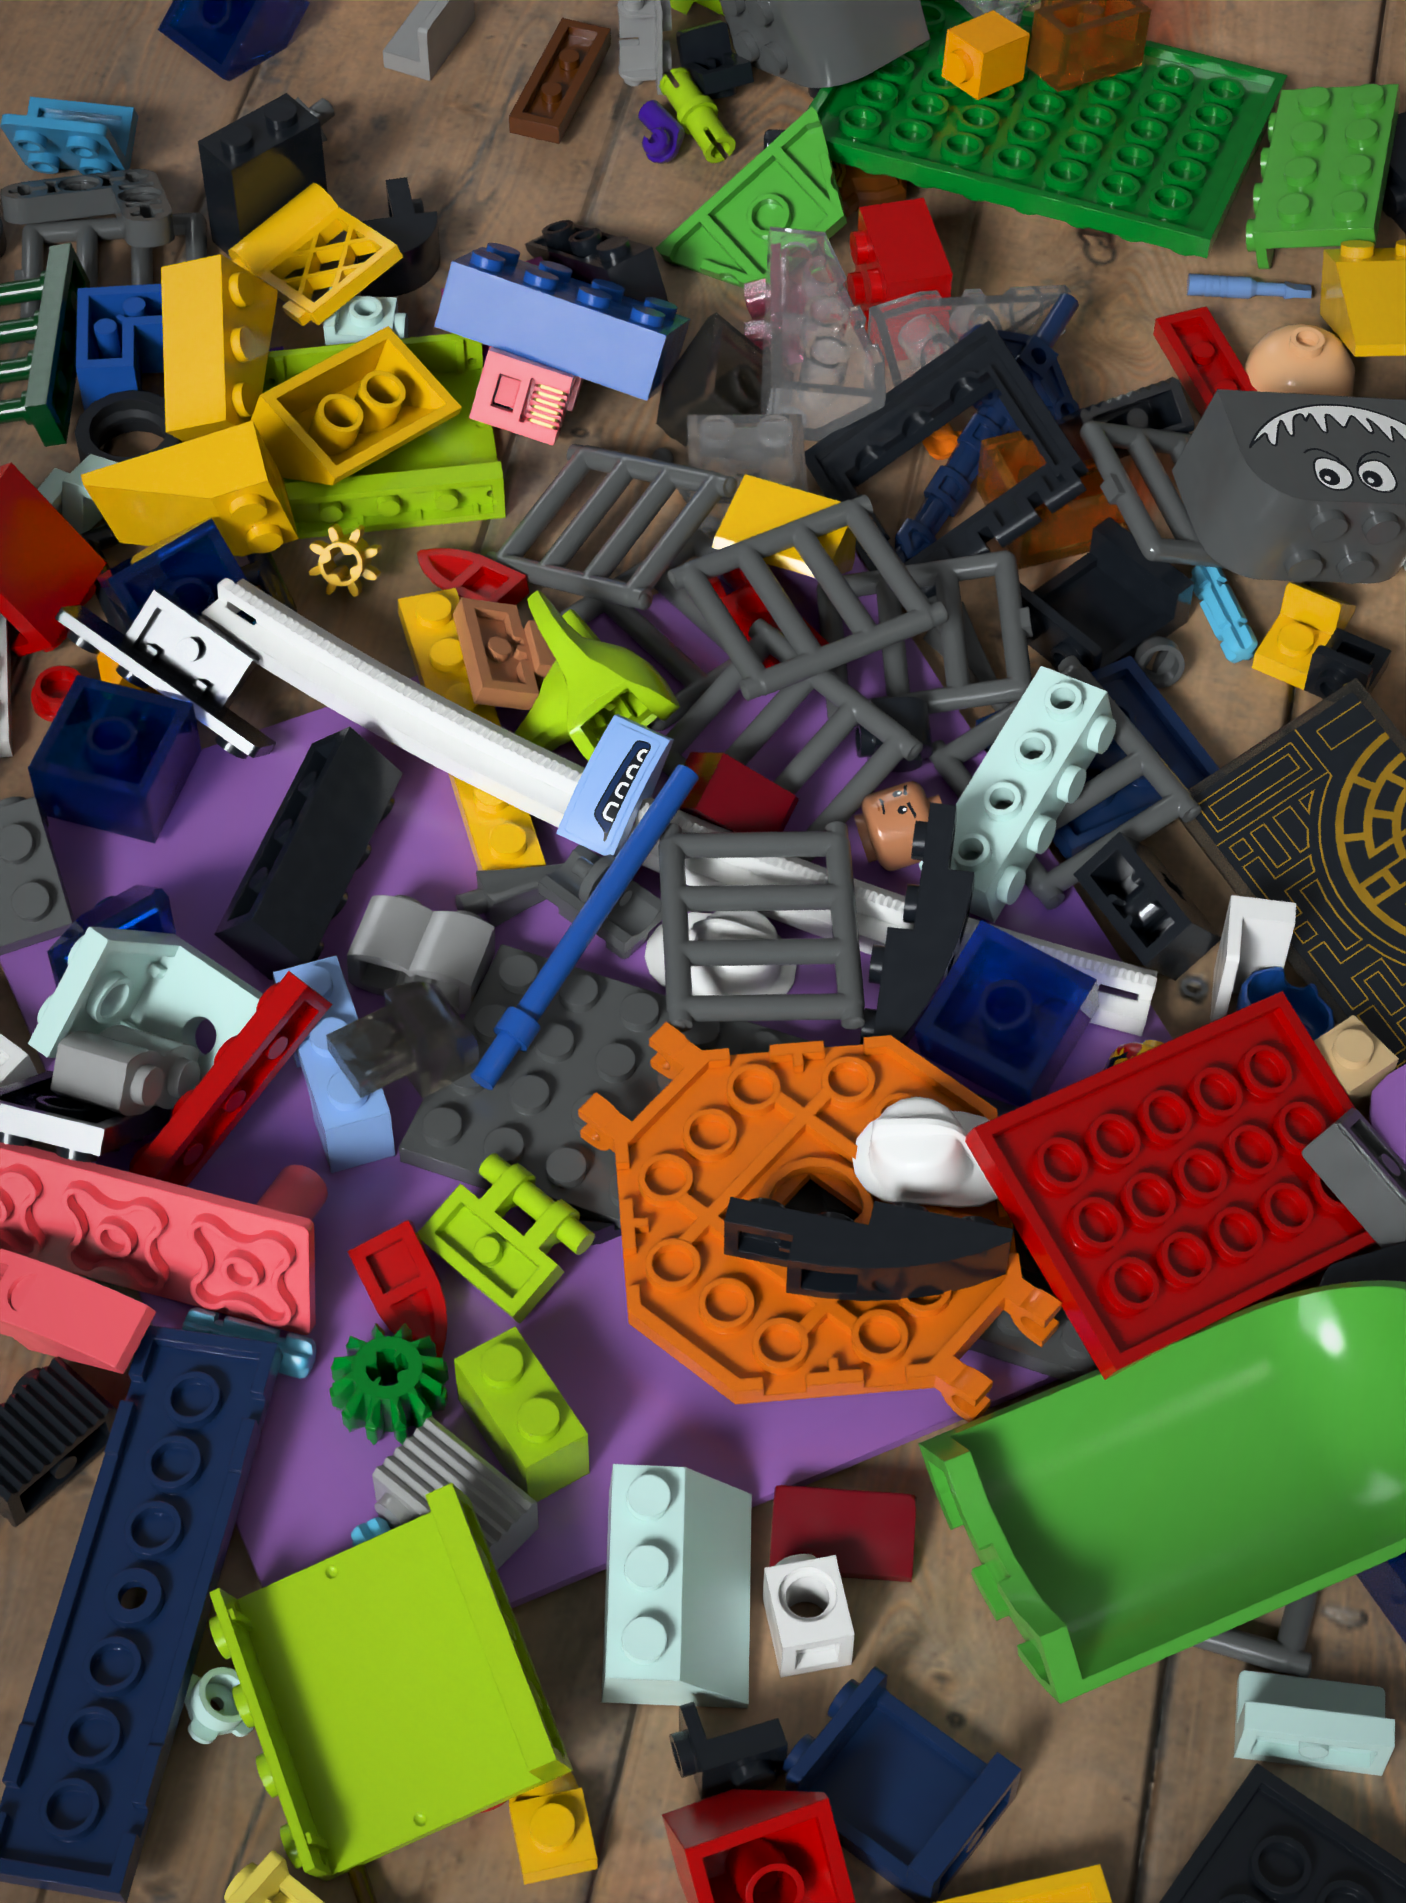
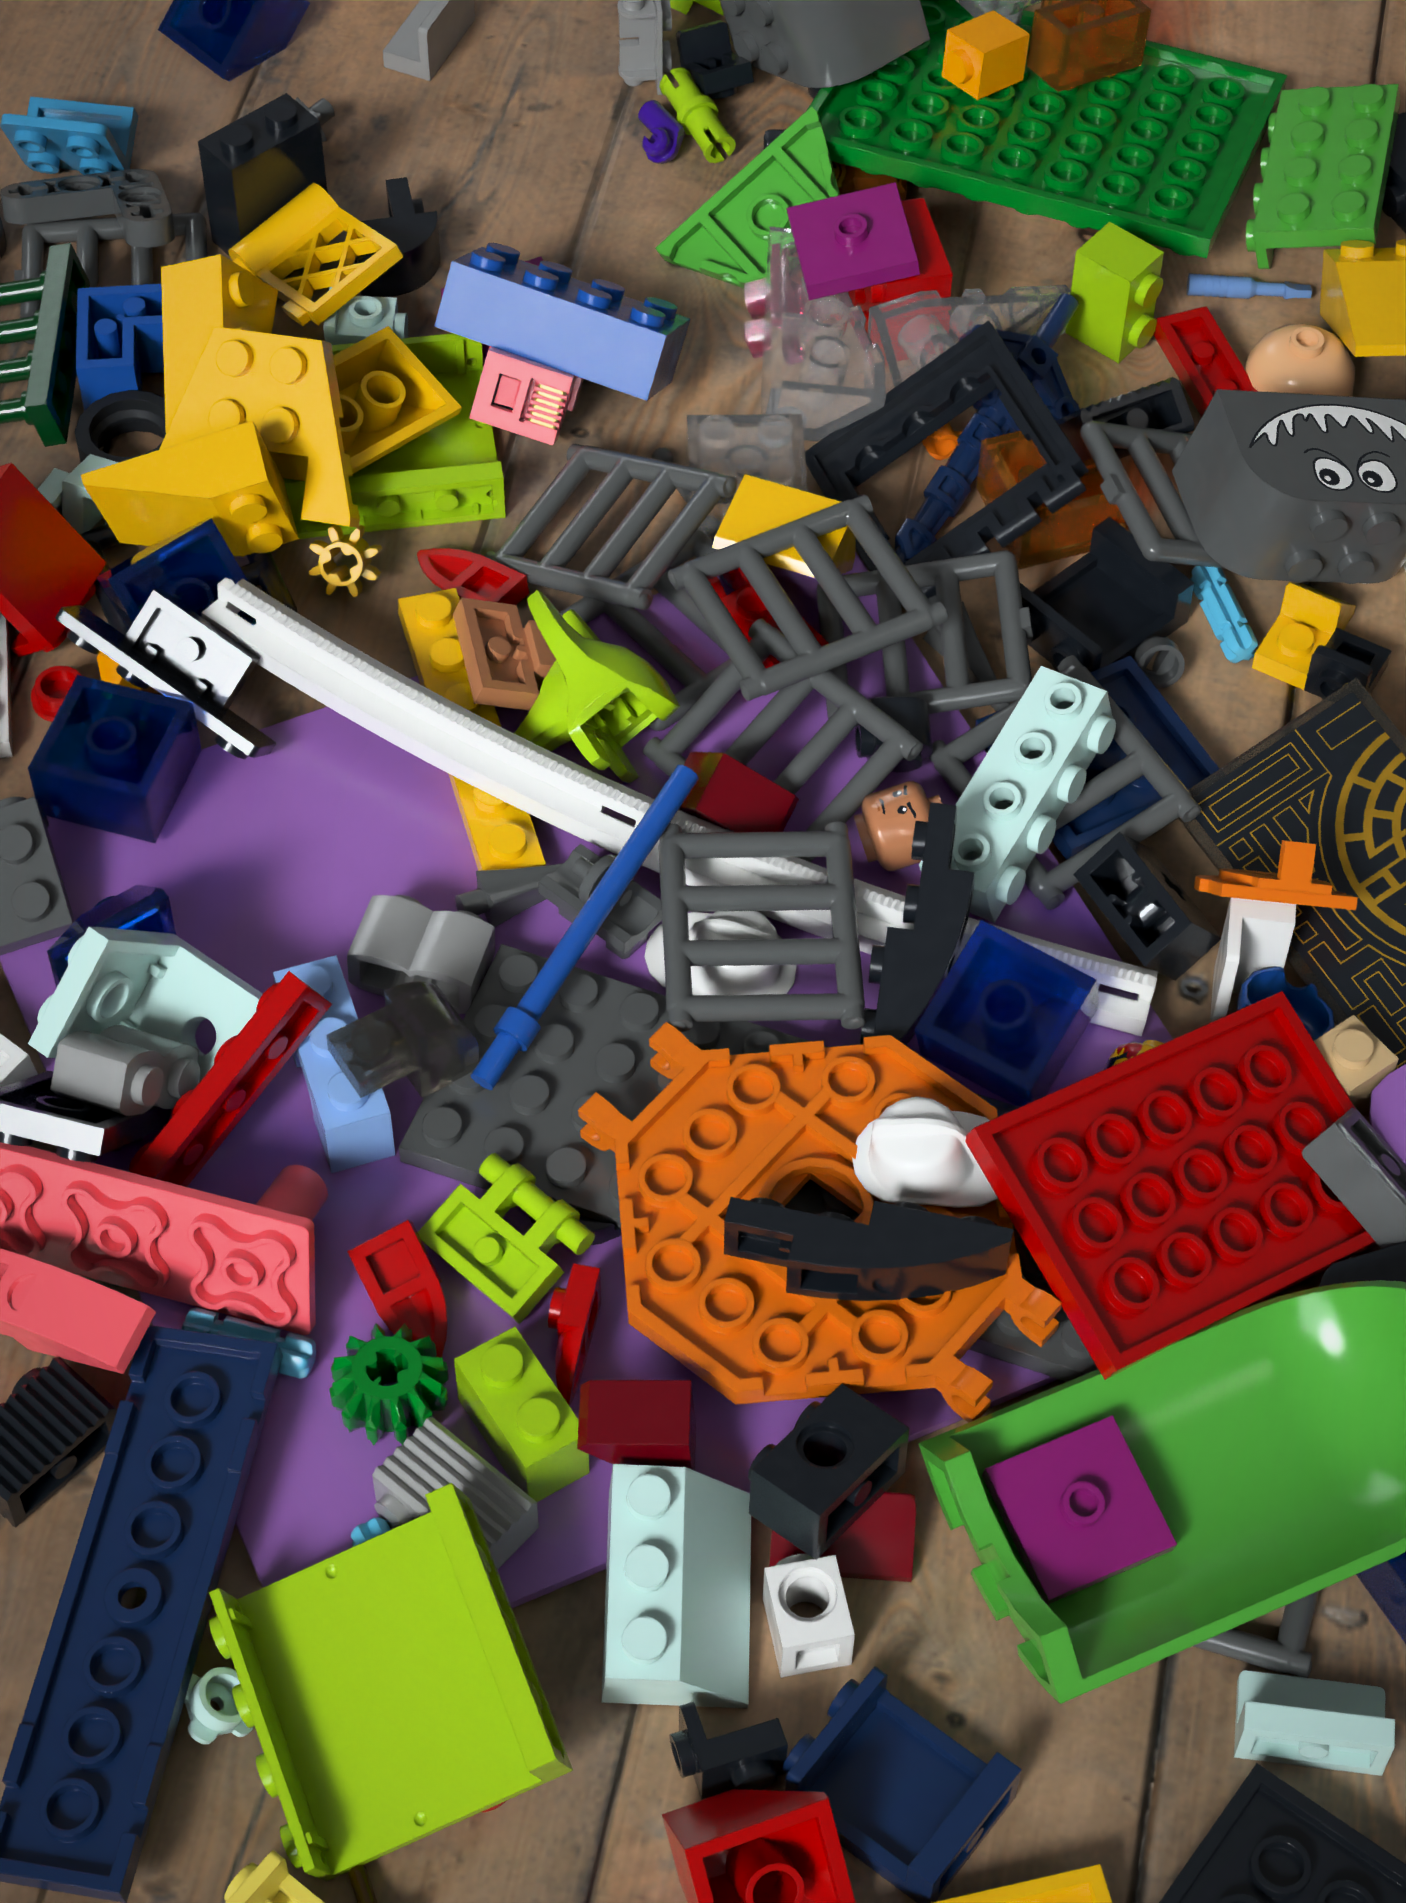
black brick [214,726,403,980] -> none
reddish brown plate [509,18,611,144] -> none
yellow plate [509,1772,598,1885] -> none
black slope [525,220,669,302] -> none
light blue slope [556,714,674,857] -> none
clear smoke slope [656,312,794,462] -> none
none -> yellow wing [159,326,360,528]
none -> red plate [548,1263,601,1406]
none -> dark red slope [577,1380,696,1471]
none -> black brick [748,1384,910,1560]
none -> magenta plate [786,182,920,300]
none -> magenta plate [981,1415,1177,1605]
none -> lime brick [1065,222,1164,364]
none -> orange piece [1194,840,1358,910]

